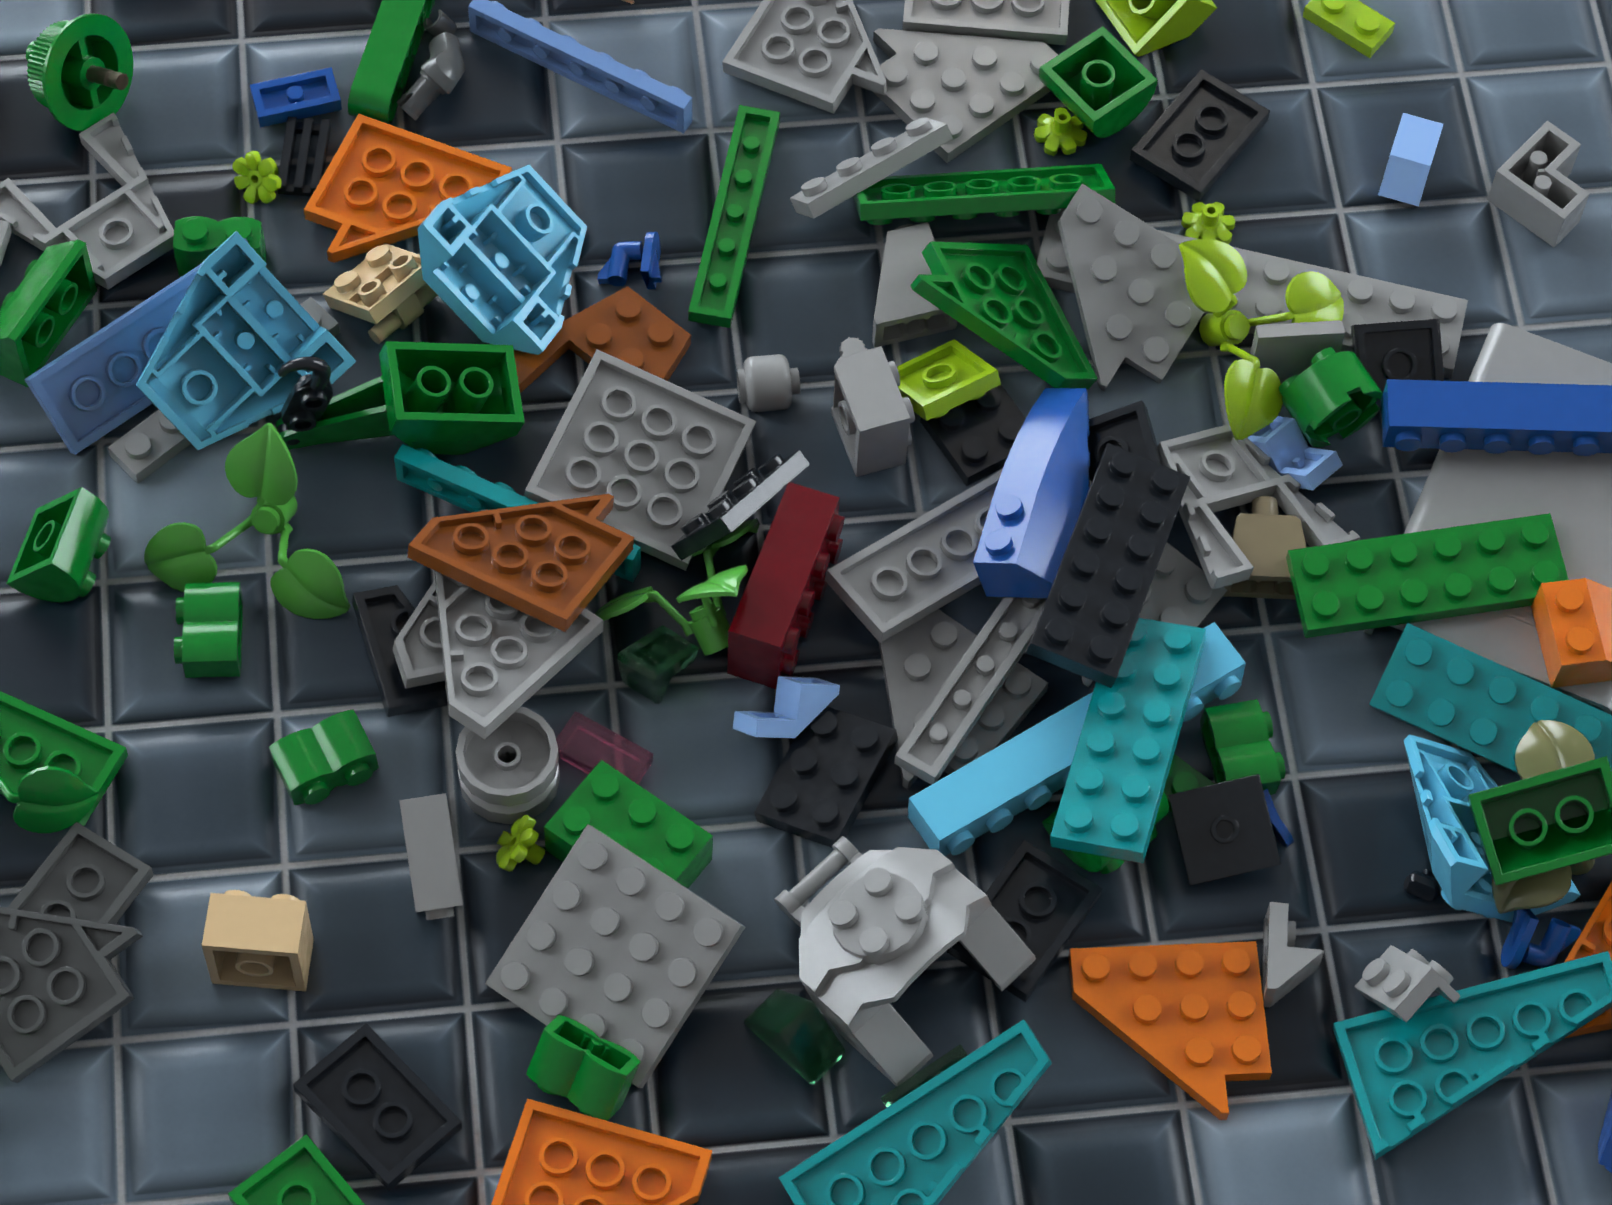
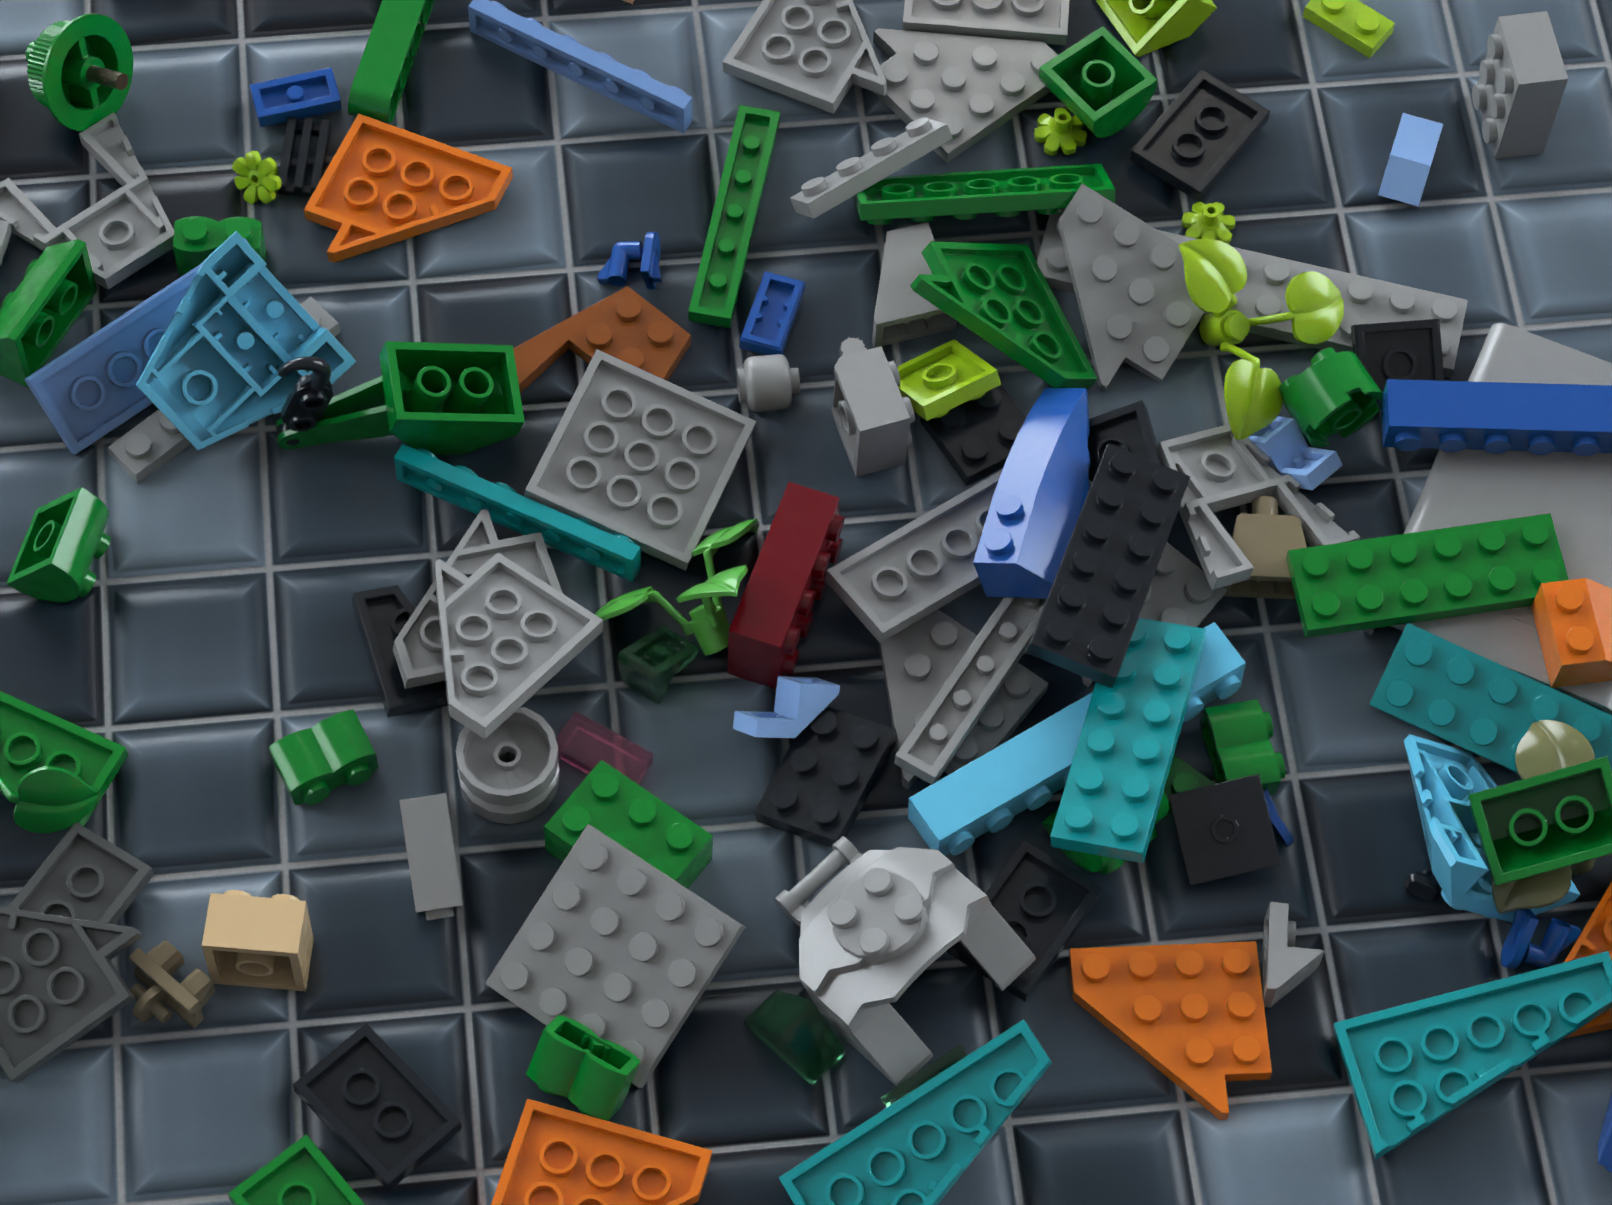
bright green plant [144,423,351,619] -> none
green brick [174,582,243,678] -> none
tan plate [322,243,438,344] -> none
dark grey arm [396,9,466,121] -> none
dark orange wing [407,494,634,632] -> none
medium azure wedge [417,165,587,355] -> none
lime plant [496,815,545,872] -> none
black plate [671,450,810,561] -> none
light grey tile [1250,320,1345,384] -> none
light grey bracket [1354,945,1461,1022] -> none
light grey brick [1487,120,1590,247] -> none
none -> dark tan hips [128,940,216,1029]
none -> blue plate [739,271,806,355]
none -> light grey brick [1472,11,1568,159]

